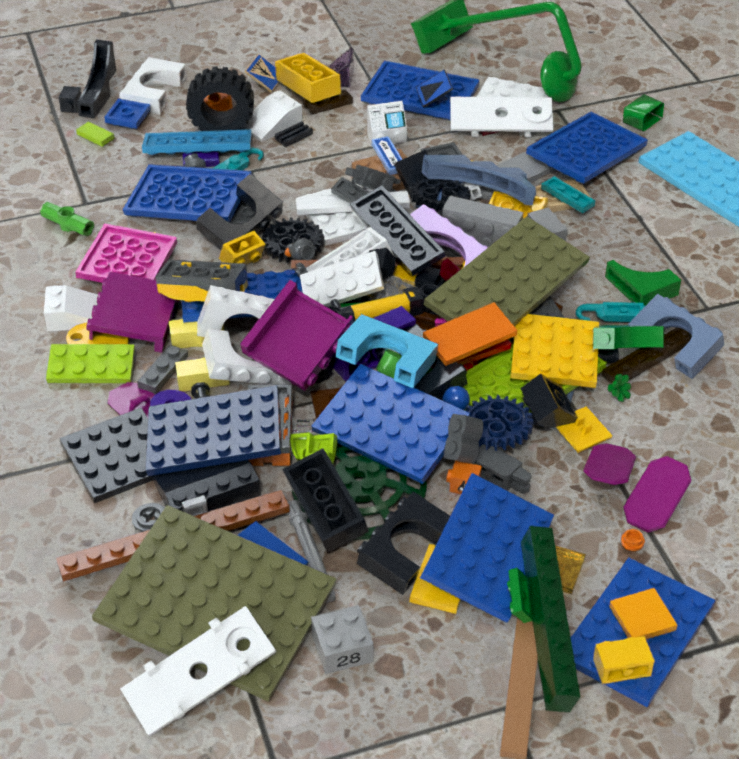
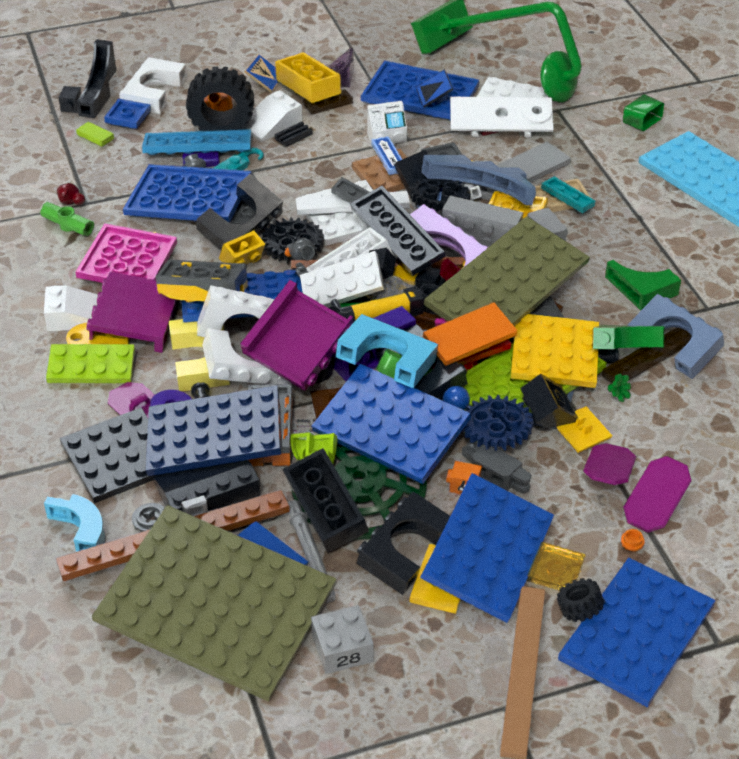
white piece [120,606,276,737] -> none
dark grey plate [137,345,188,394] -> none
dark grey hinge [345,165,401,192] -> none
dark grey brick [444,414,483,464] -> none
green plate [507,568,533,623] -> none
dark green brick [521,526,581,713] -> none
blue plate [526,112,648,184] -> none
teal plate [575,302,645,322] -> none
yellow brick [593,636,654,684] -> none
light orange tile [609,588,677,639] -> none
none -> medium azure arch [44,494,105,552]
none -> dark red animal [57,183,85,205]
none -> black tyre [557,578,604,622]

